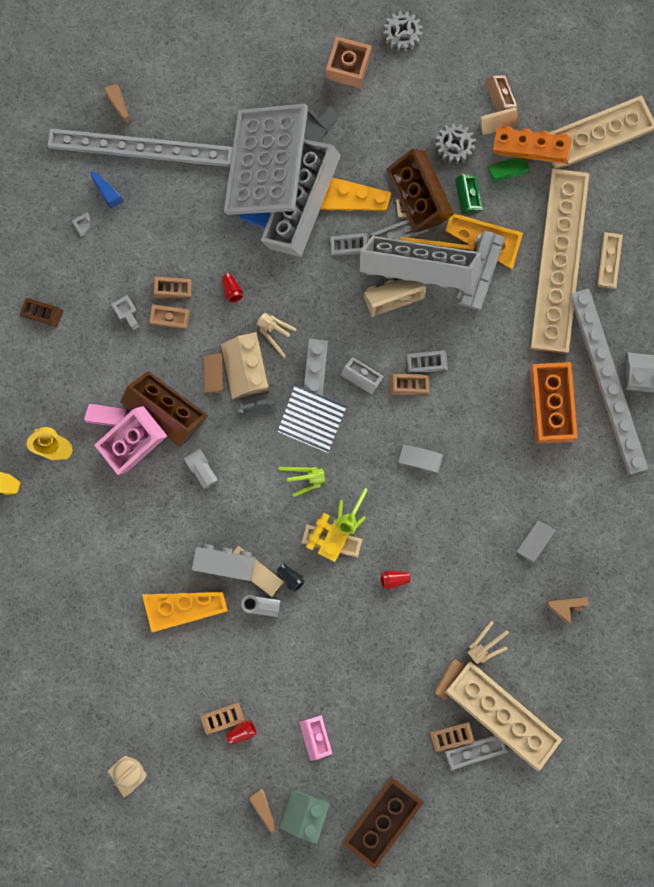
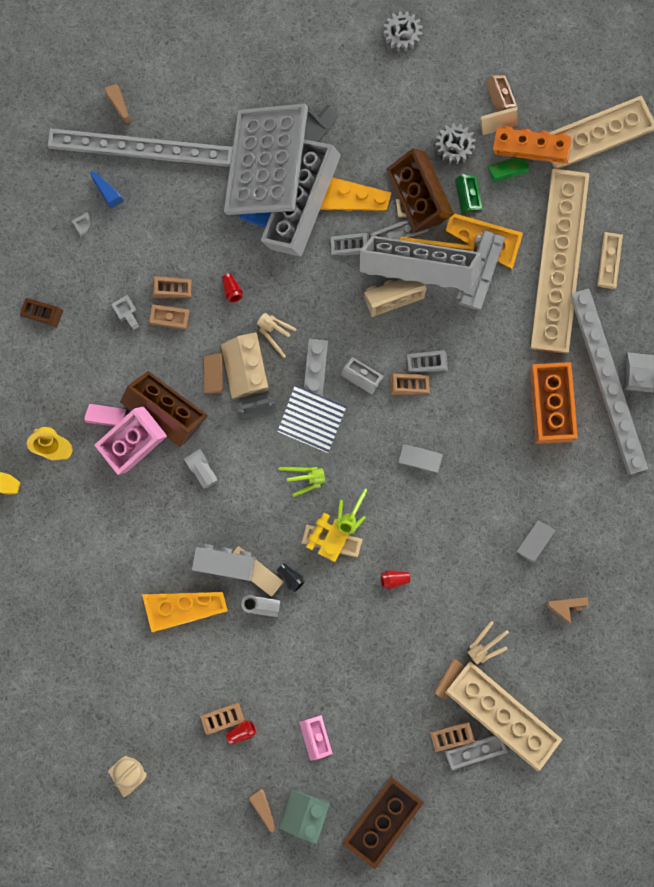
nougat brick [326,36,372,89] -> none

